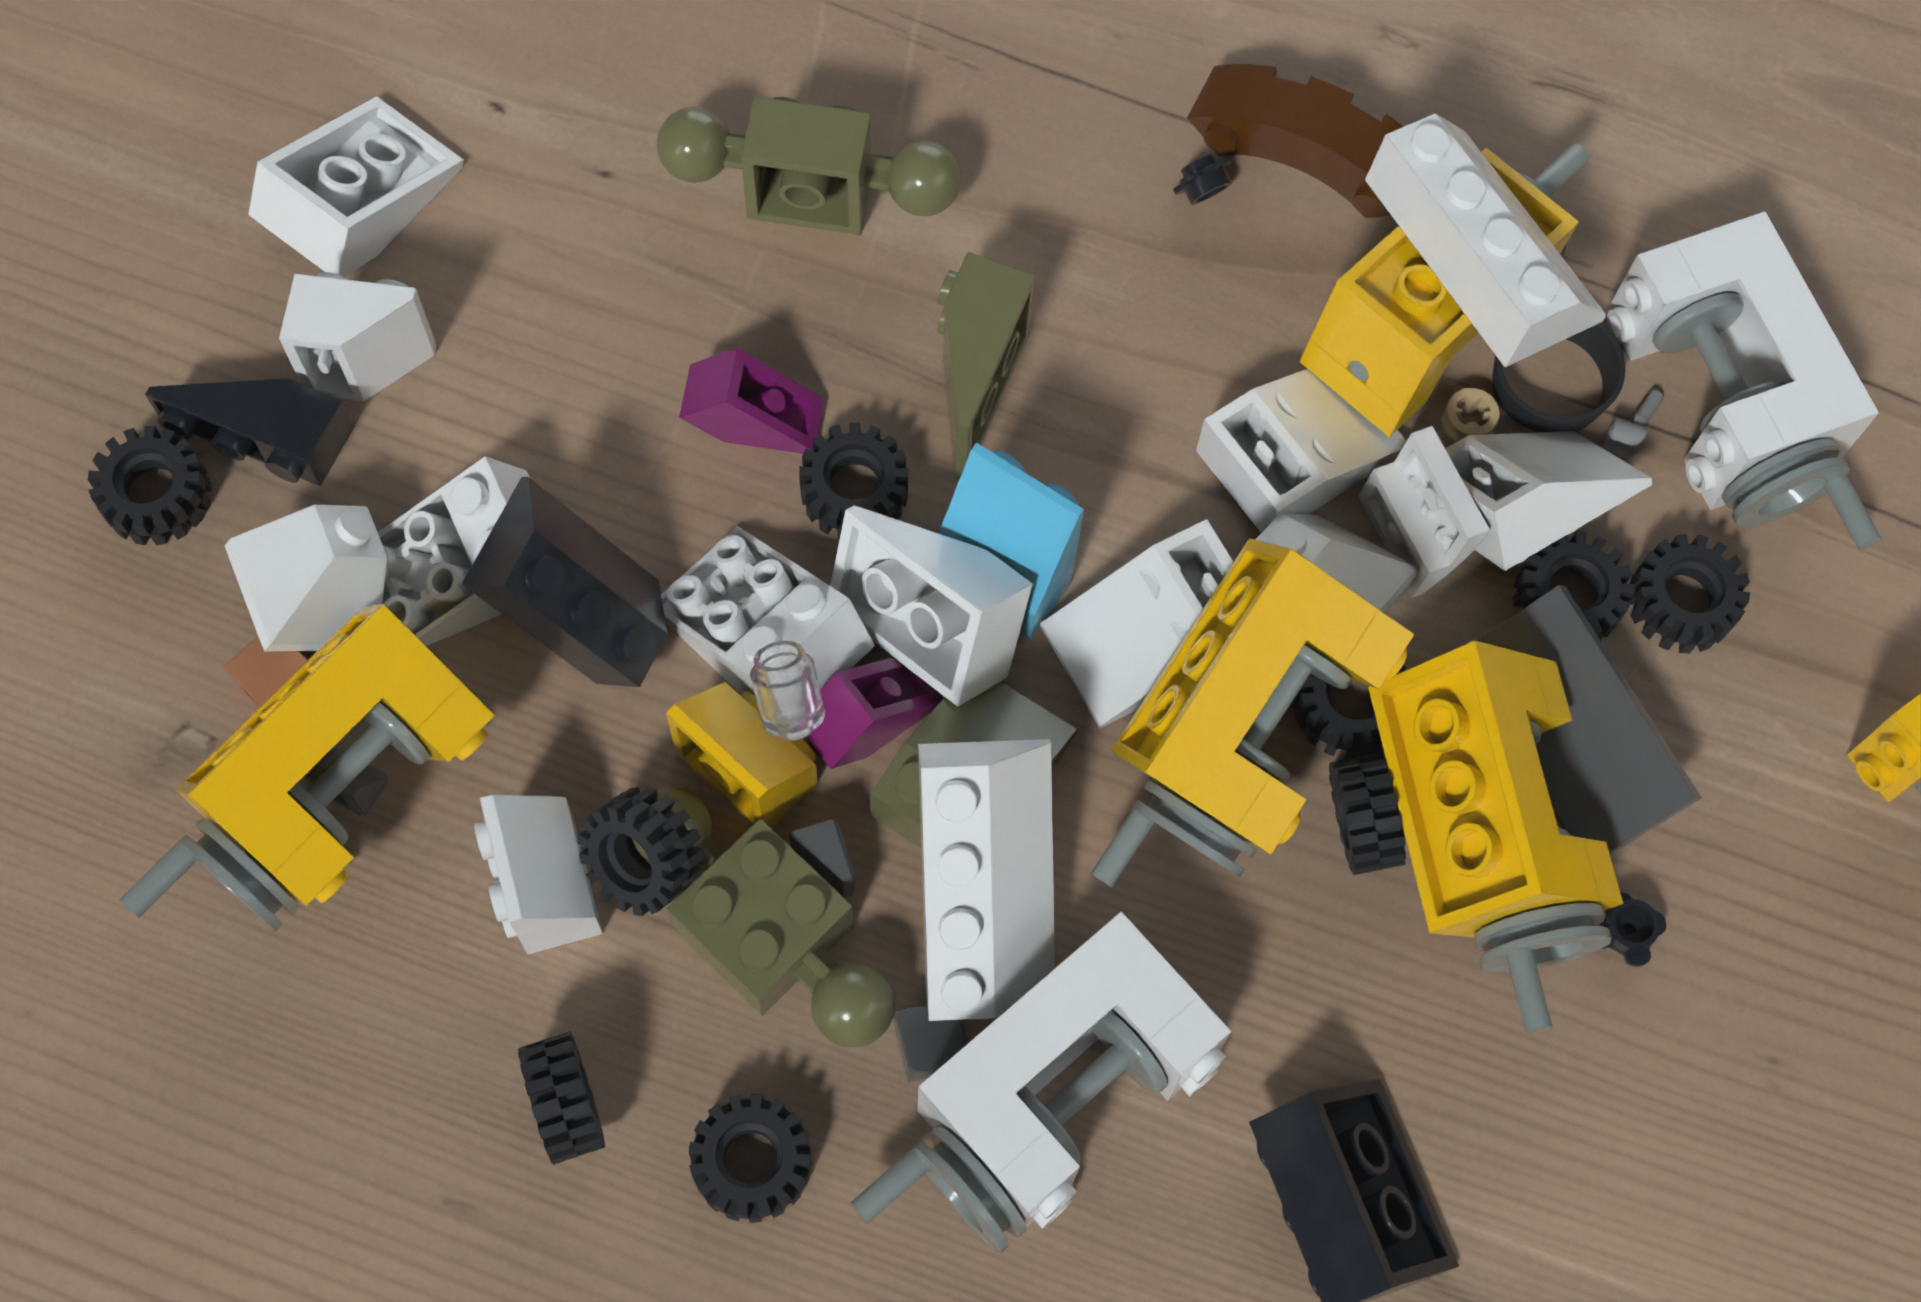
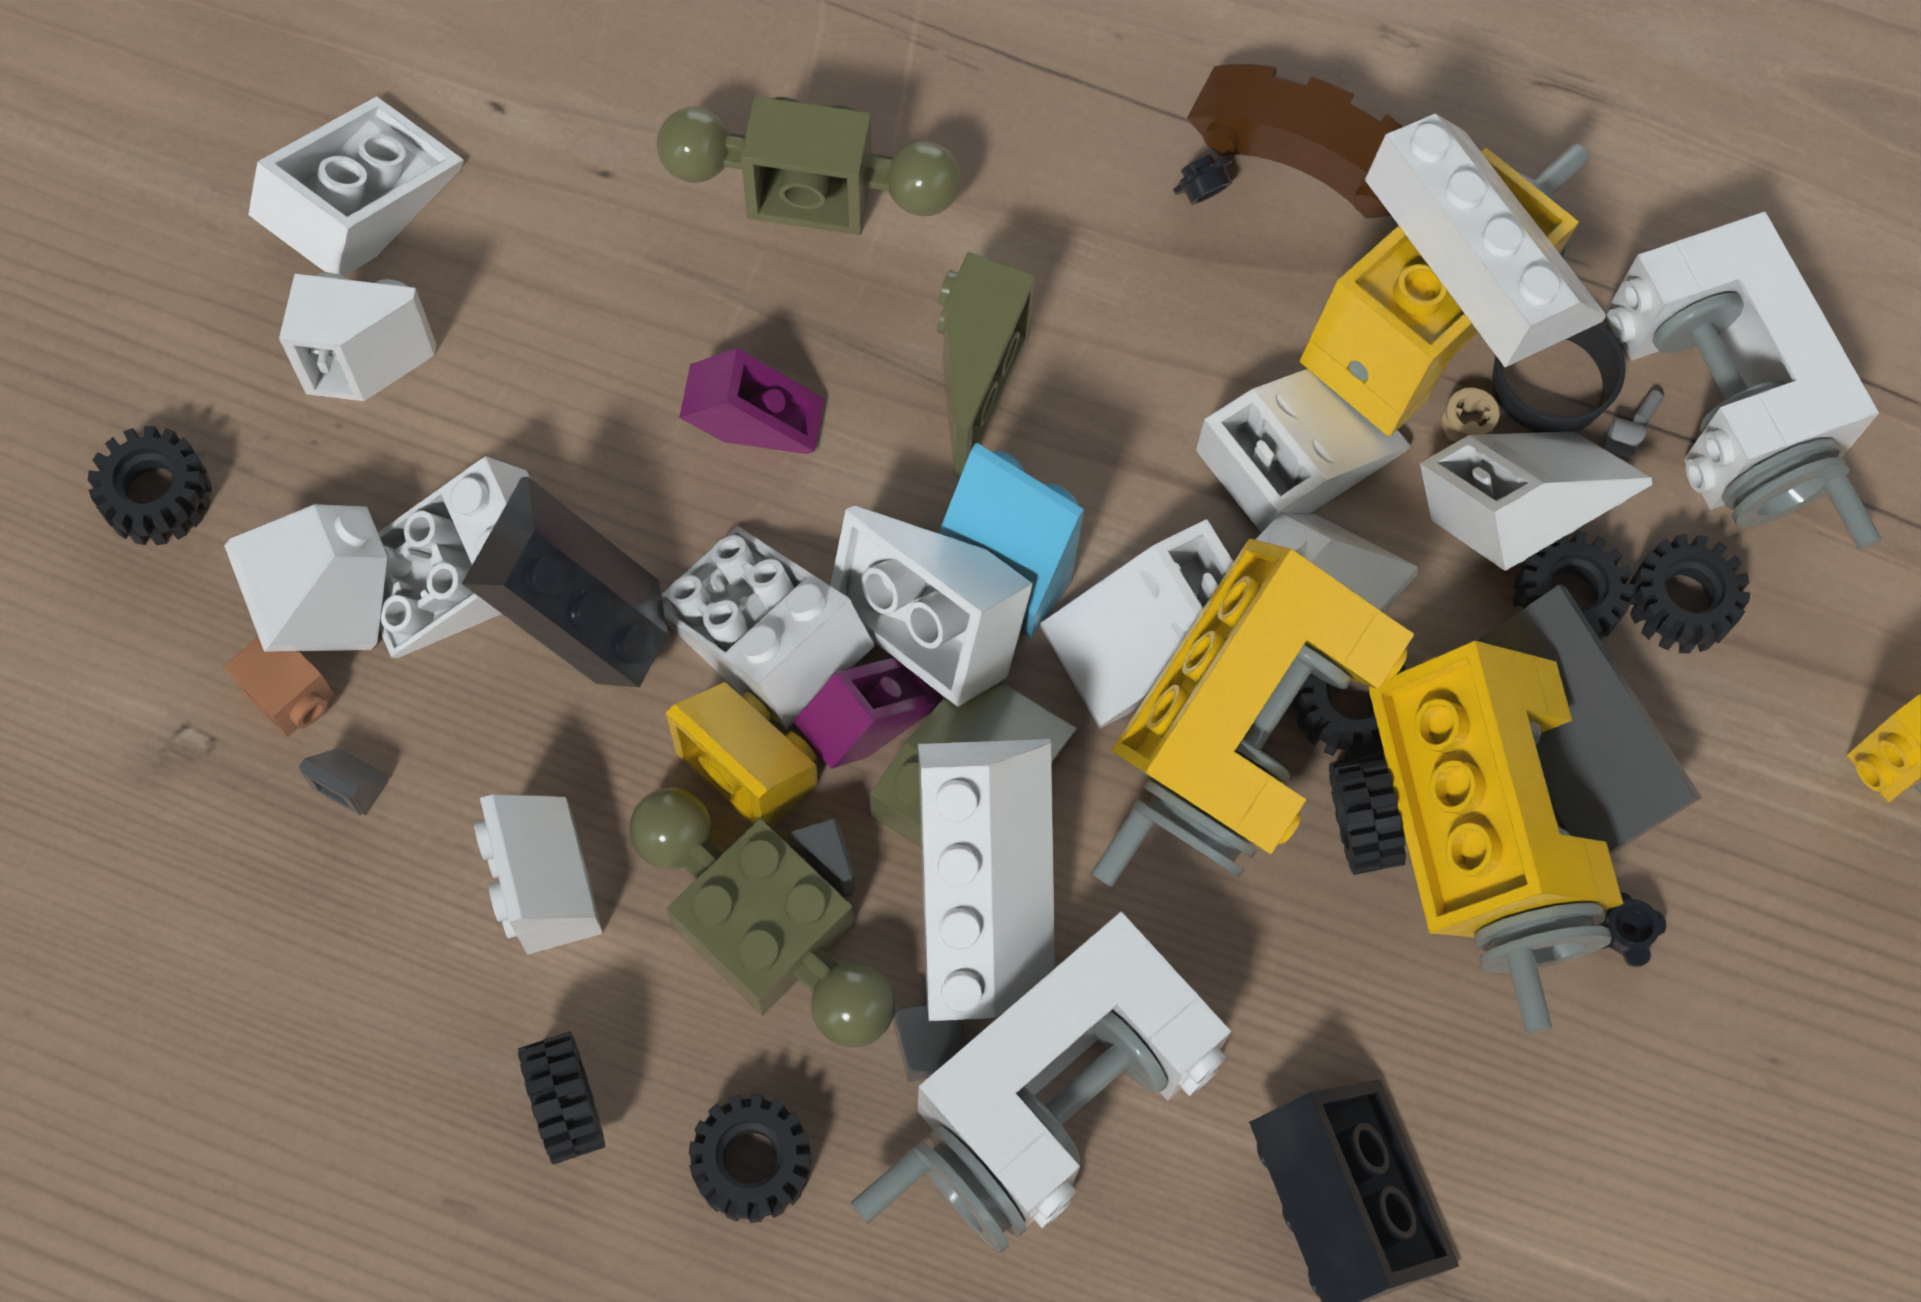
yellow piece [119,604,495,932] -> none
black slope [145,378,355,486] -> none
black tyre [577,787,704,916] -> none
clear brick [750,641,825,740] -> none
black tyre [799,422,908,539] -> none
white slope [1358,426,1490,598] -> none

